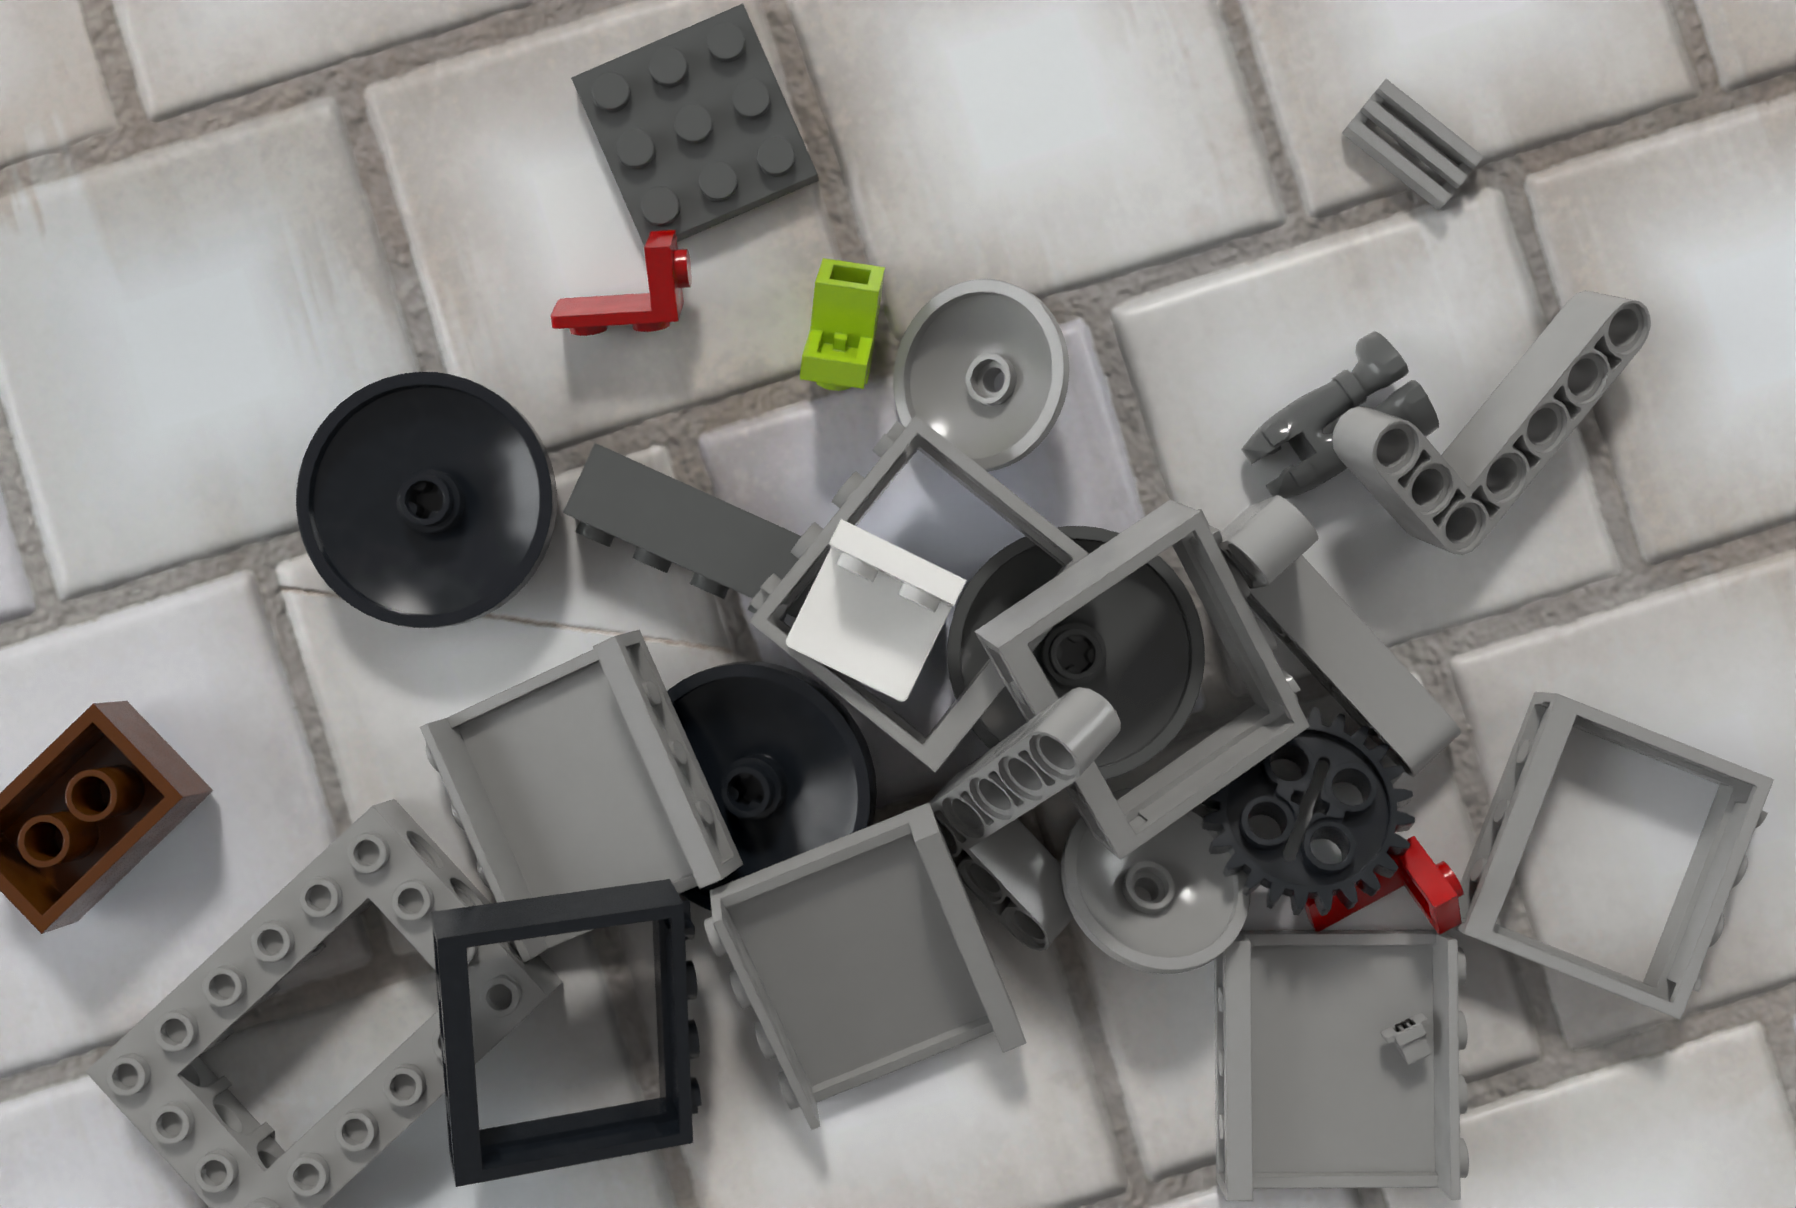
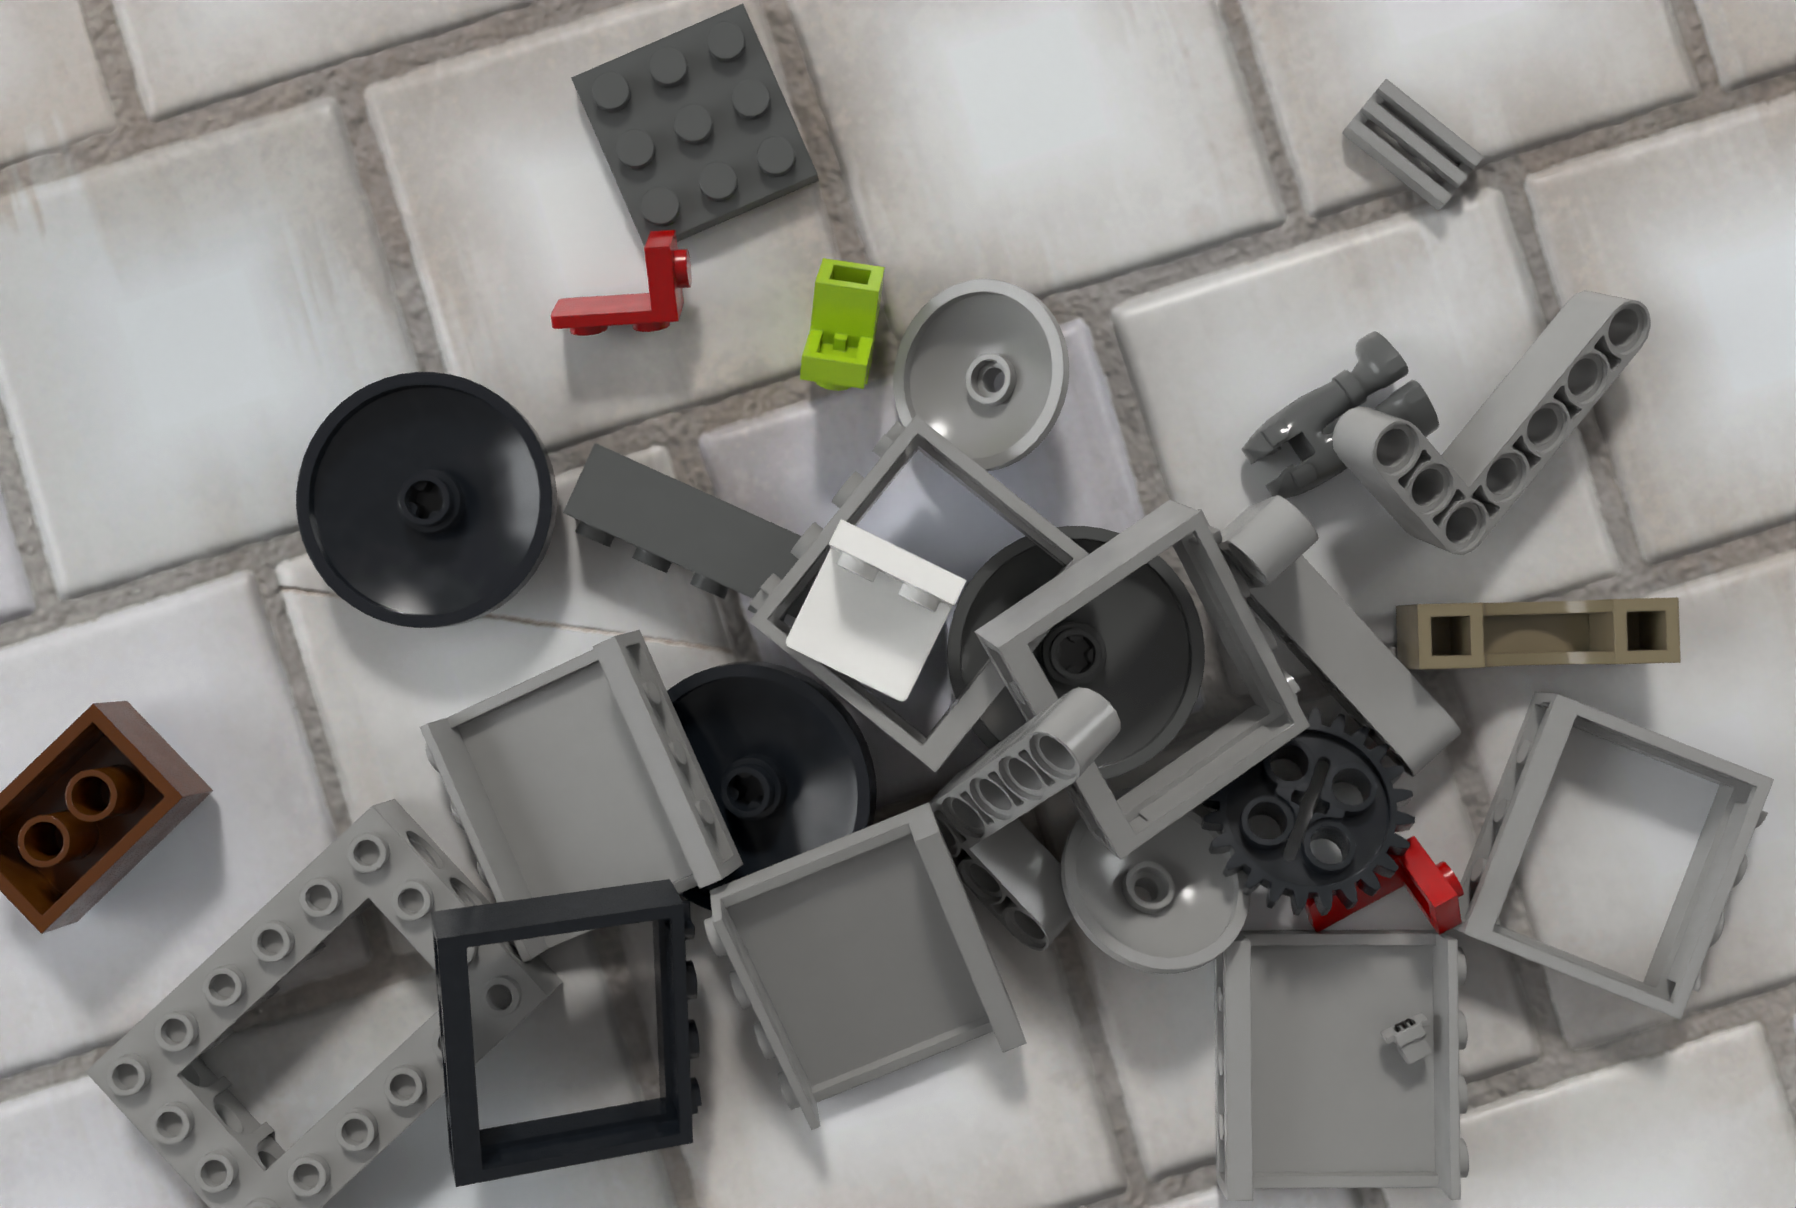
none -> dark tan arch [1396,597,1681,670]

